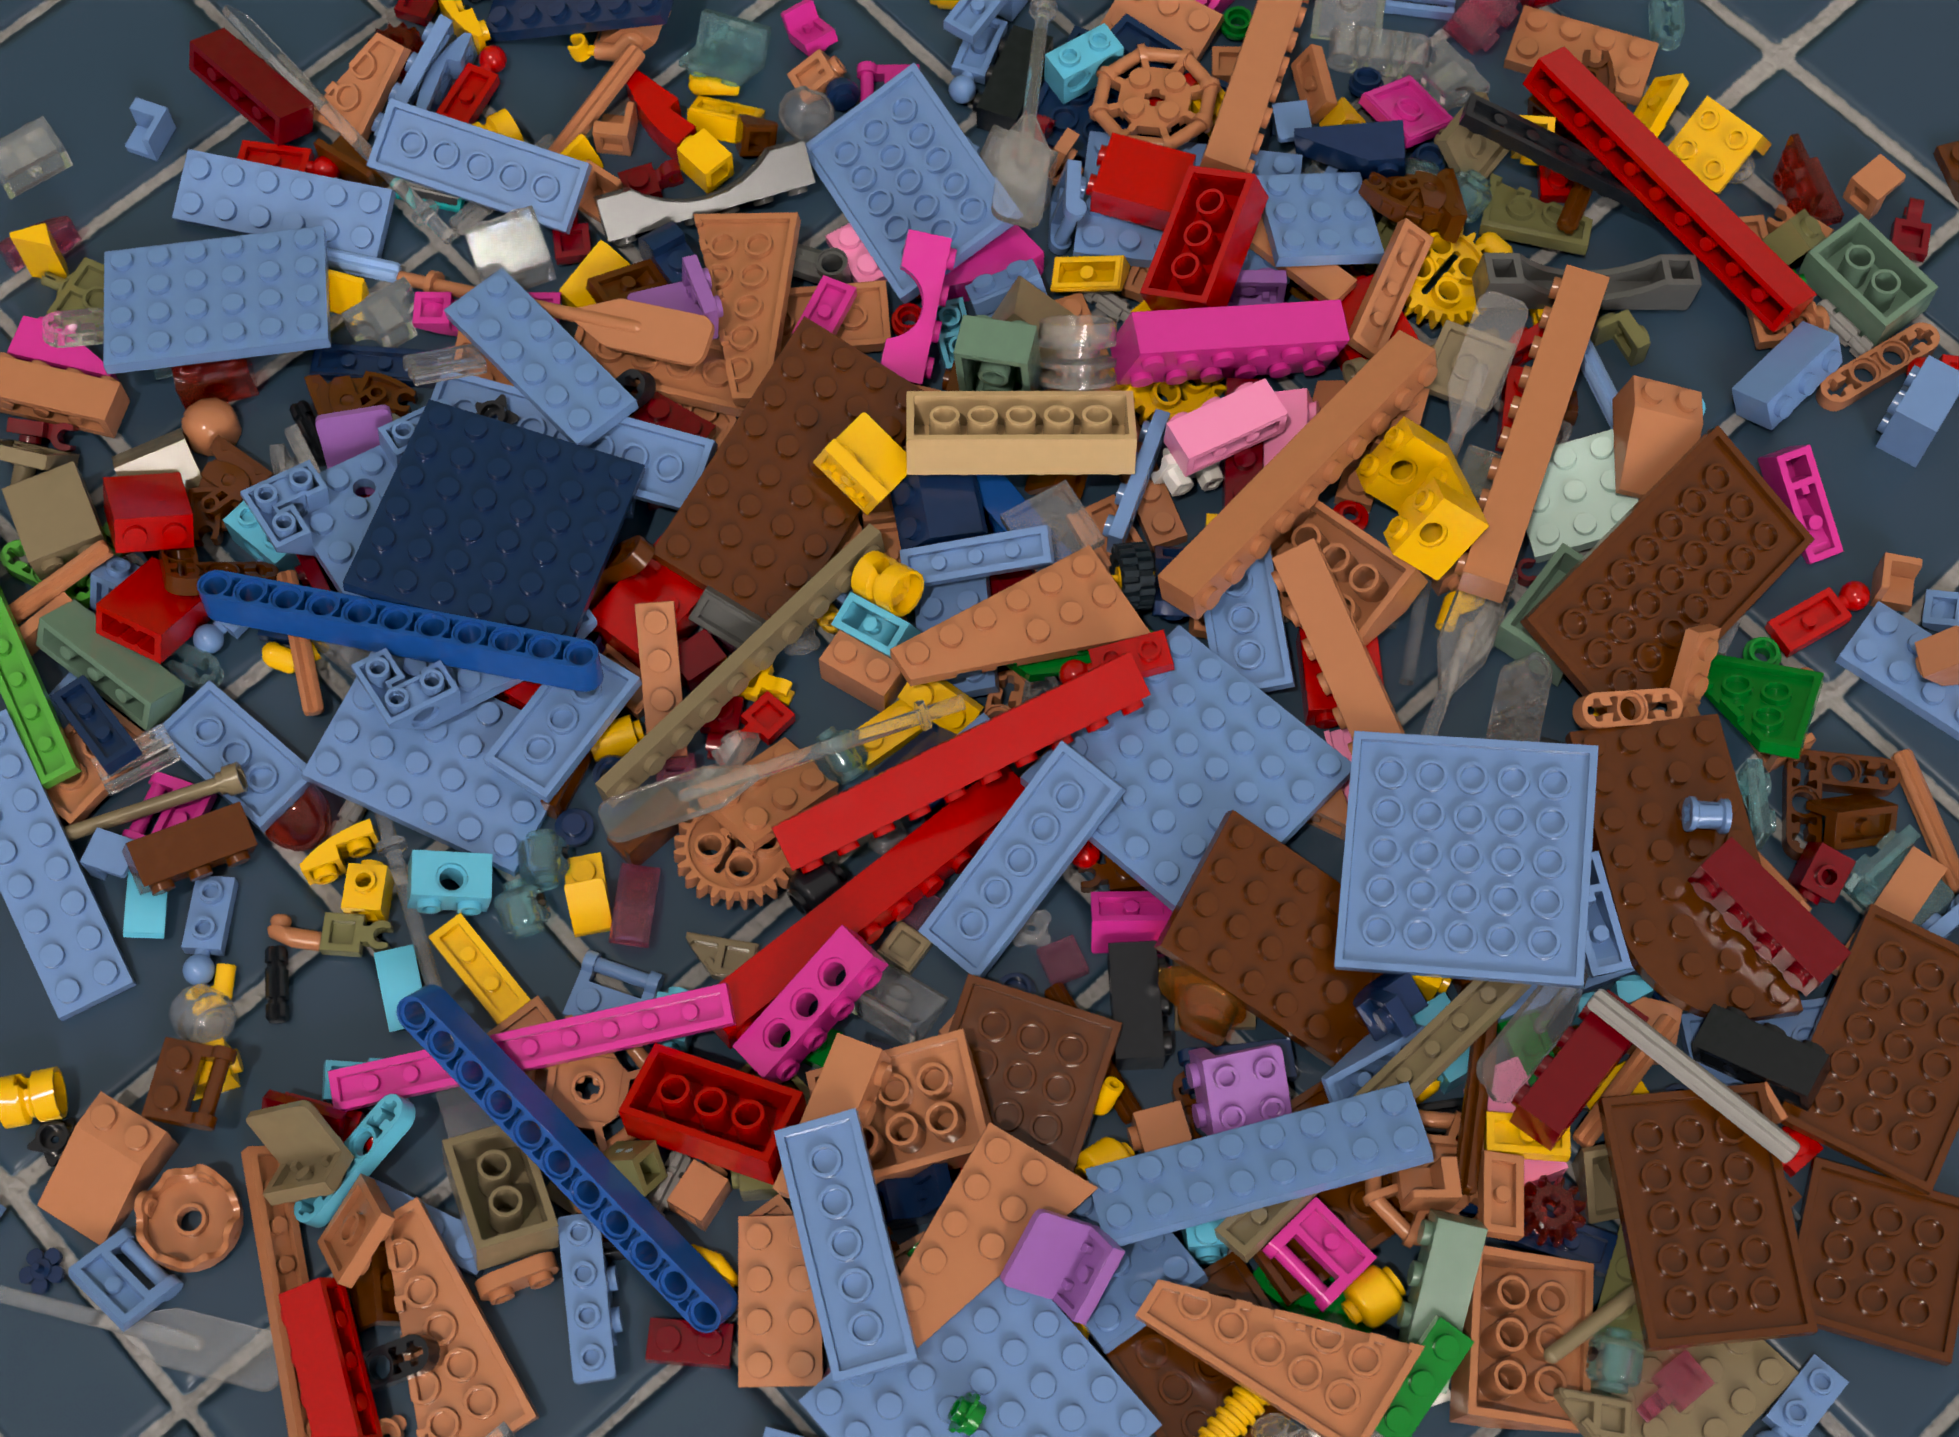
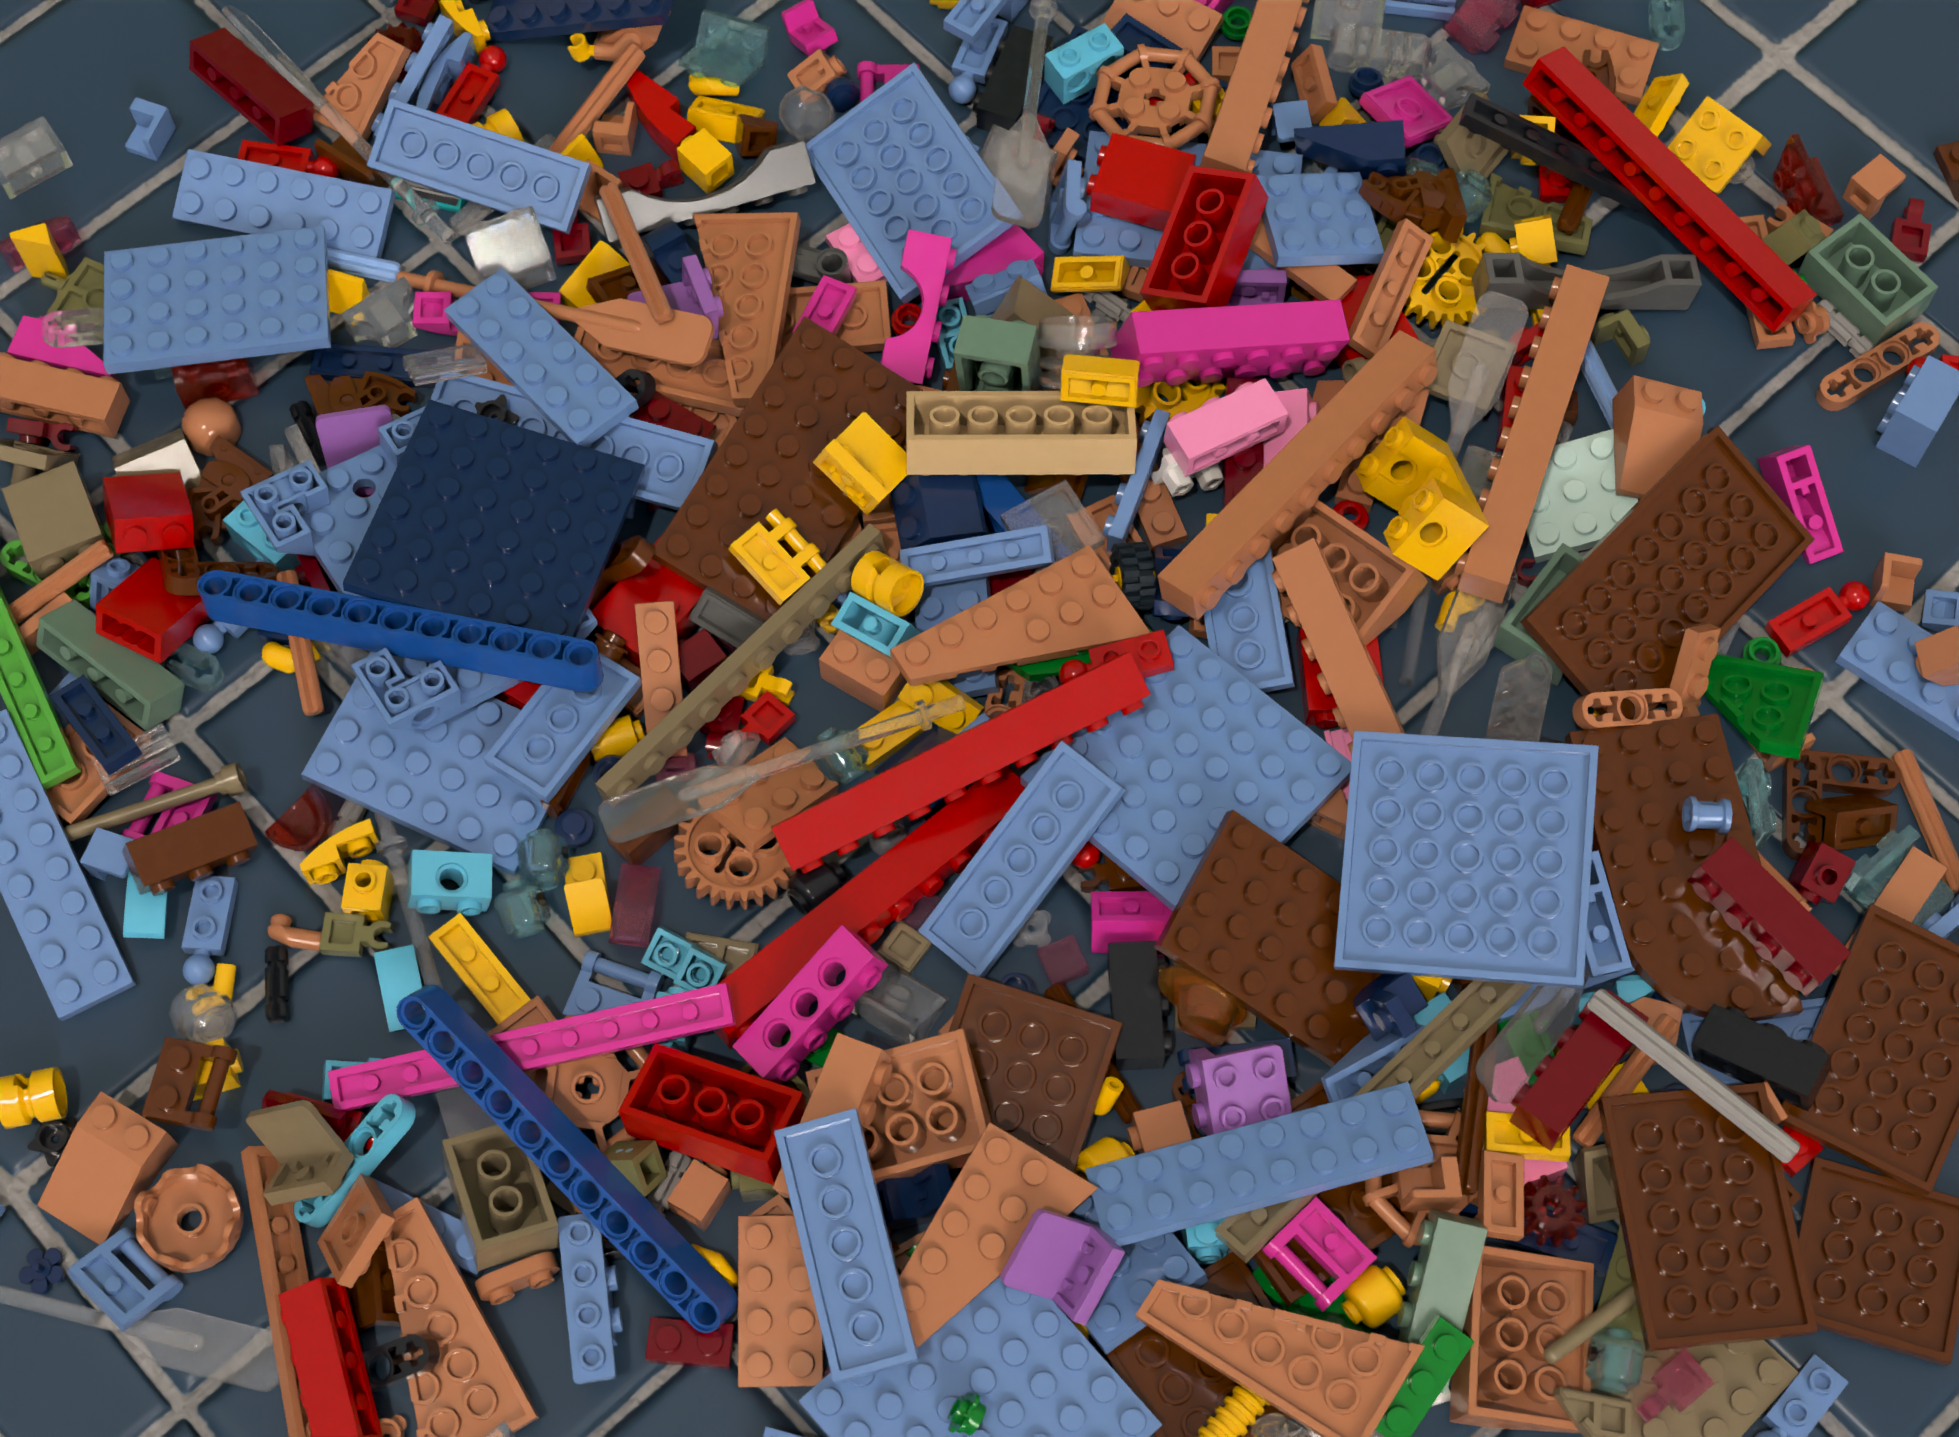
medium blue plate [153,680,313,833] -> none
medium blue brick [1731,321,1843,430] -> none
none -> reddish brown plate [594,629,629,663]
none -> nougat axle [599,182,673,324]
none -> medium azure slope [641,926,727,991]
none -> yellow plate [728,508,827,606]
none -> yellow slope [1060,354,1140,408]
none -> yellow brick [1509,214,1558,267]

